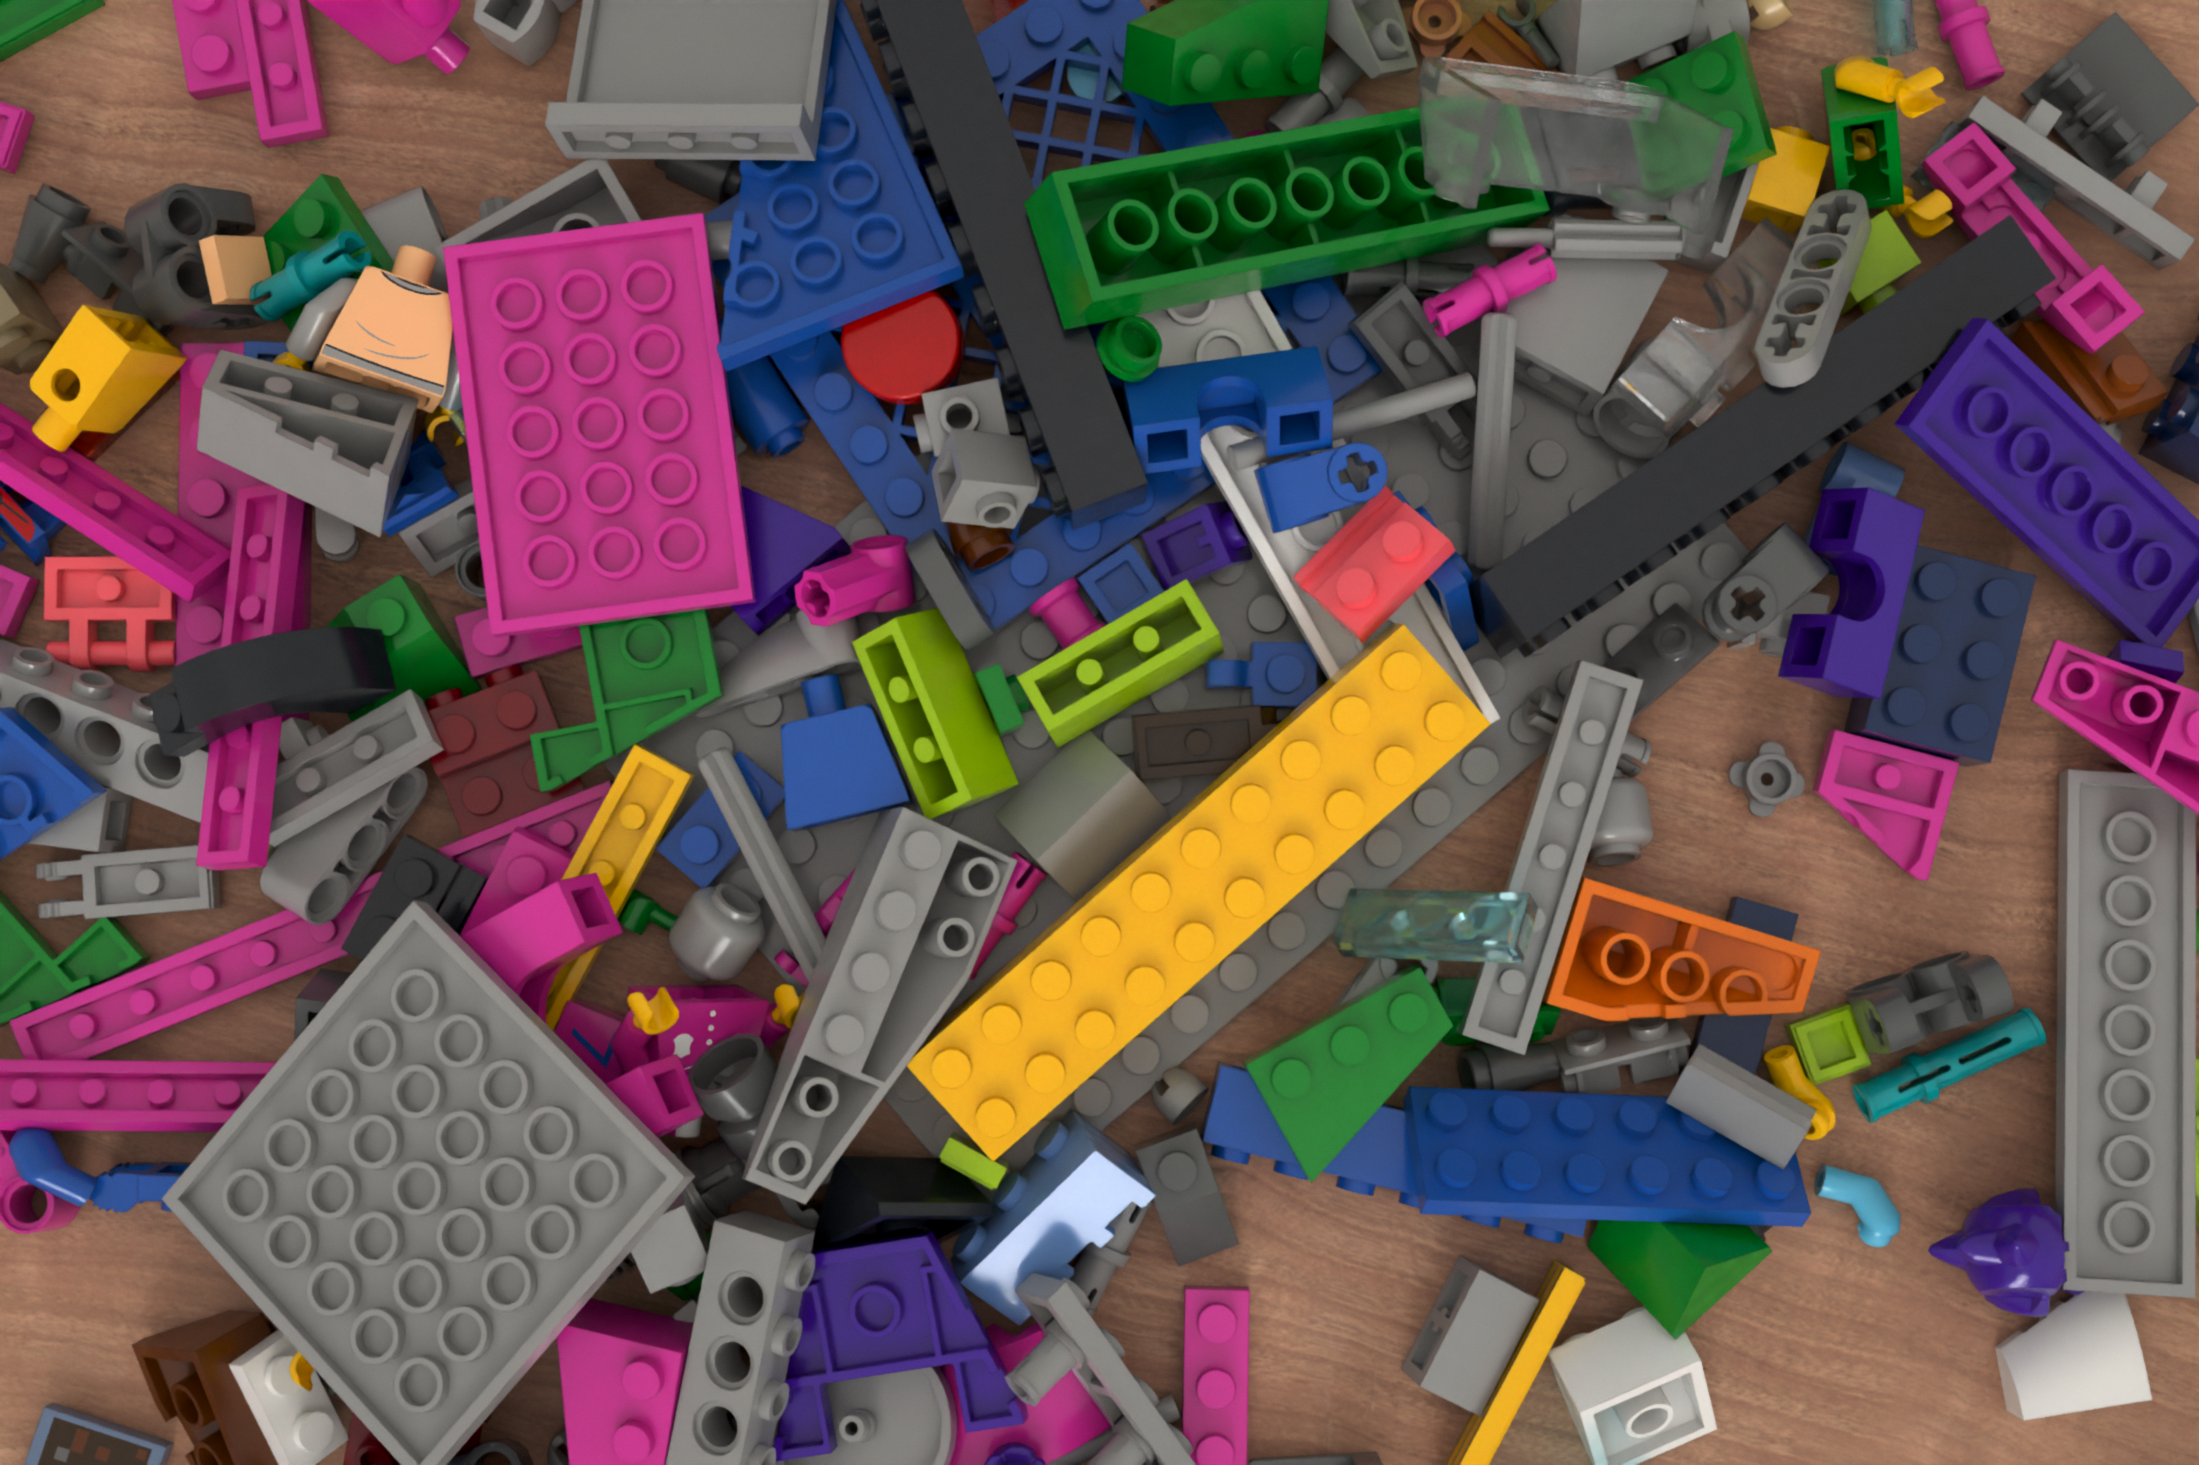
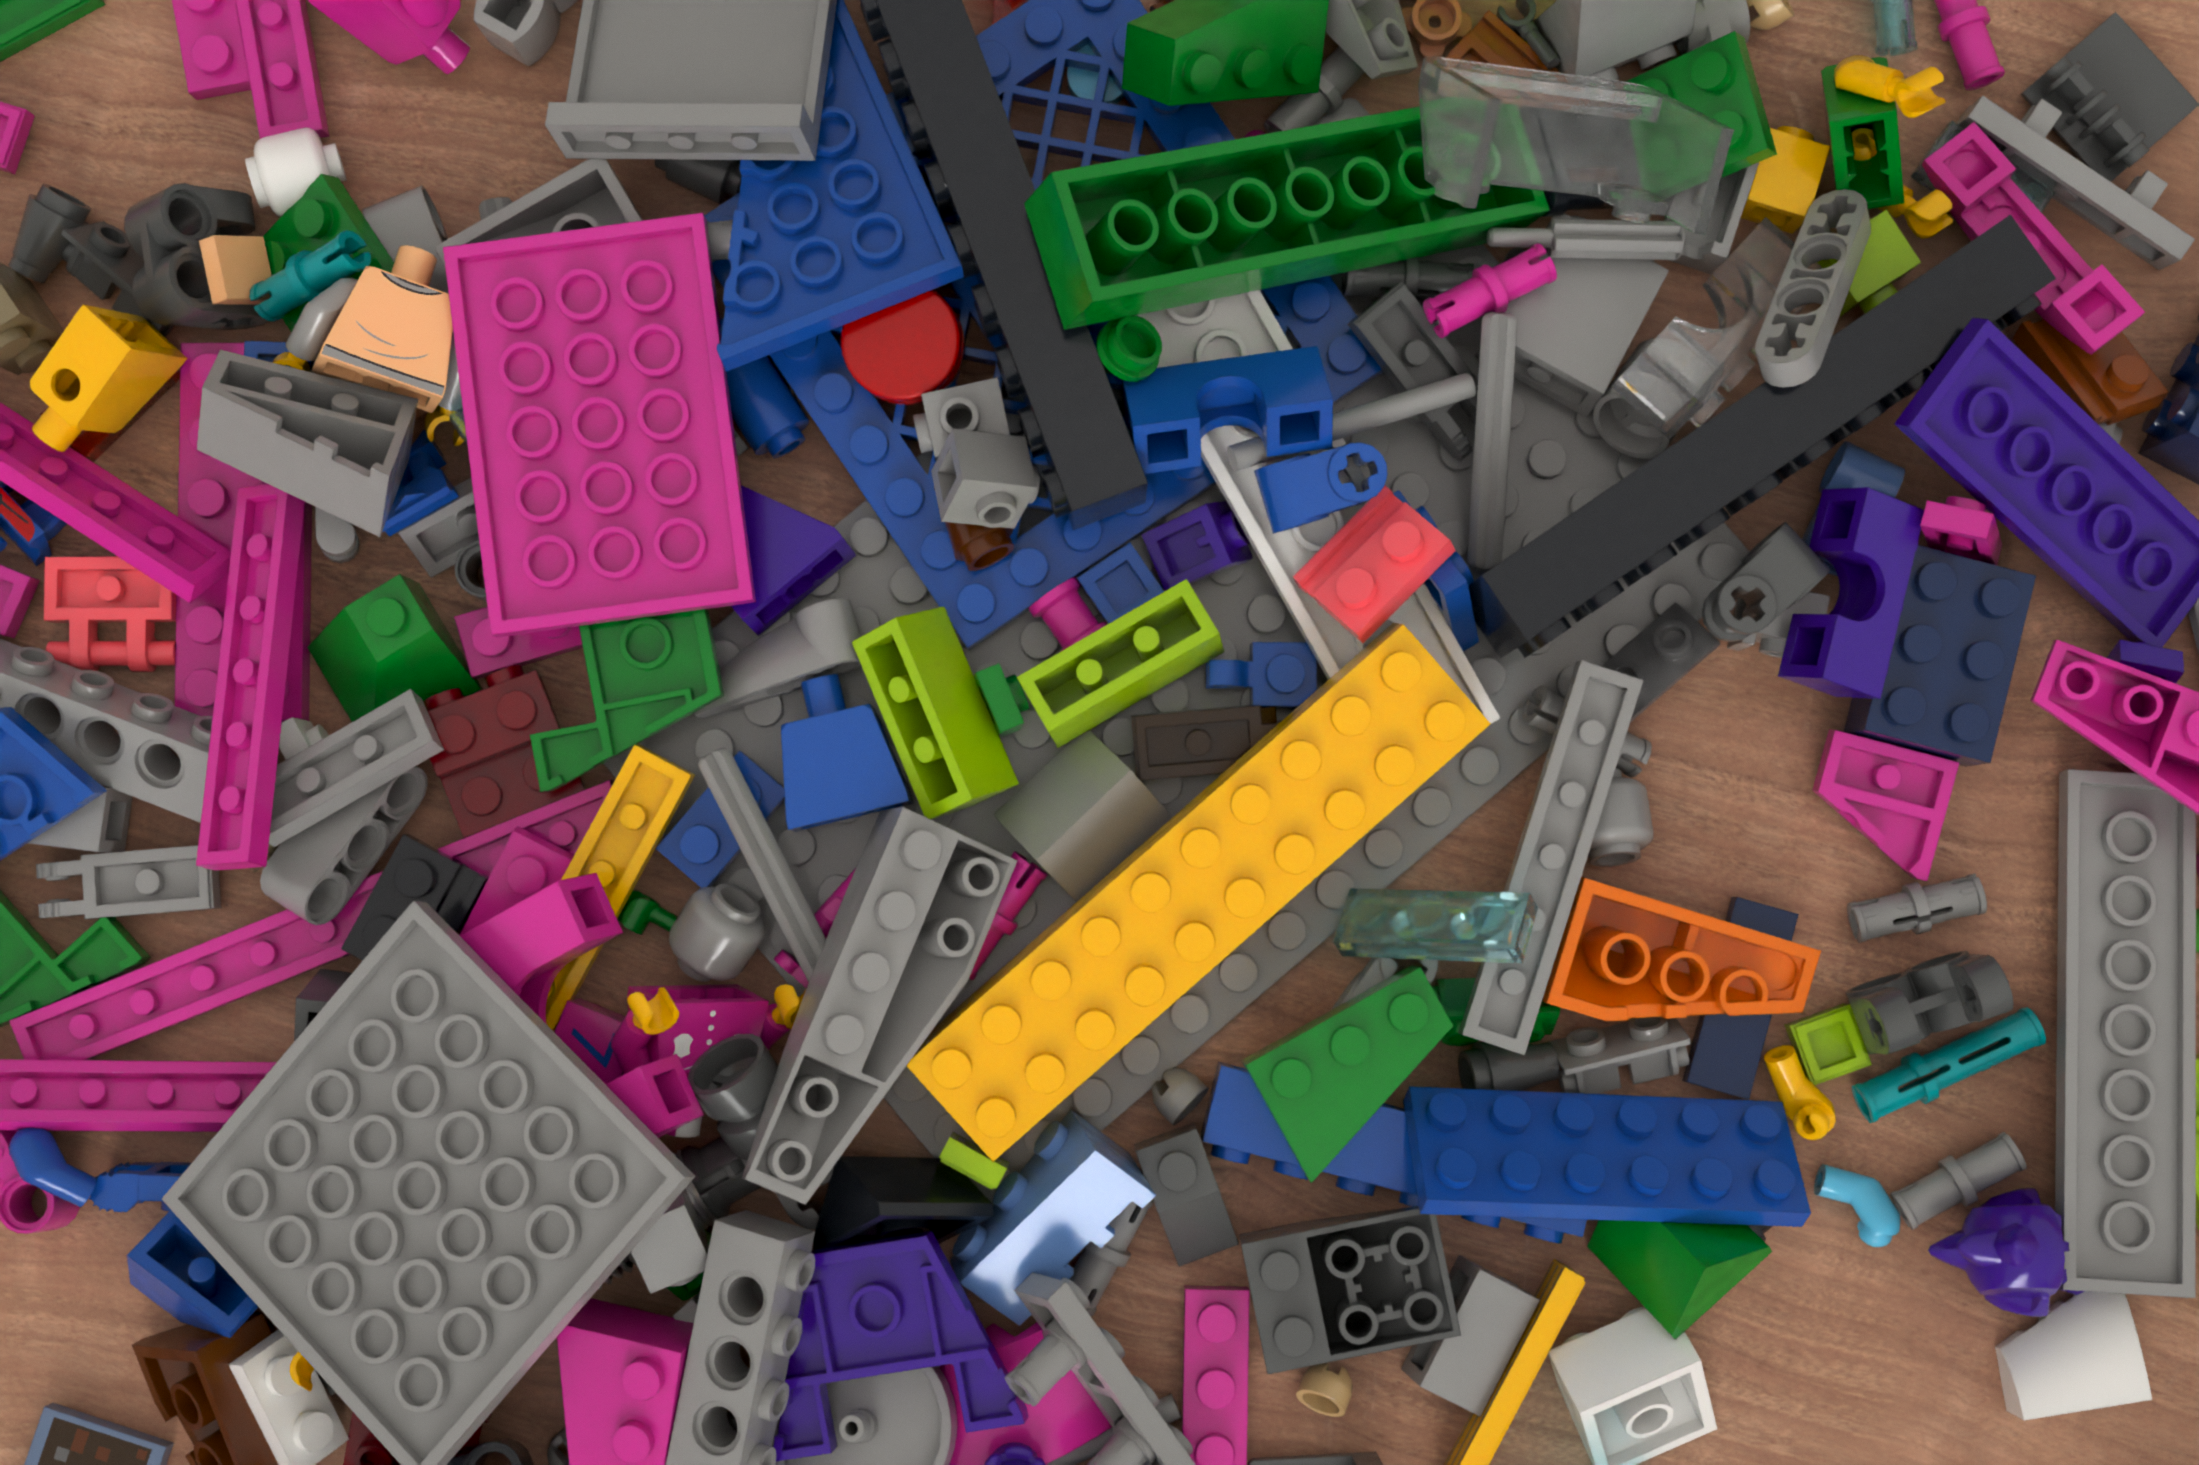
black arch [149,627,396,757] -> none
dark pink piece [794,535,915,627] -> none
dark grey beam [905,528,996,651] -> none
light grey panel [1666,1044,1816,1170] -> none
flat silver plate [1728,742,1805,817] -> none
none -> blue slope [127,1210,258,1338]
none -> white head [245,128,347,217]
none -> dark grey slope [1239,1206,1461,1374]
none -> tan hinge [1296,1362,1353,1417]
none -> light grey pin [1847,873,1987,943]
none -> light grey pin [1890,1132,2027,1230]
none -> dark pink plate [1920,496,2003,565]

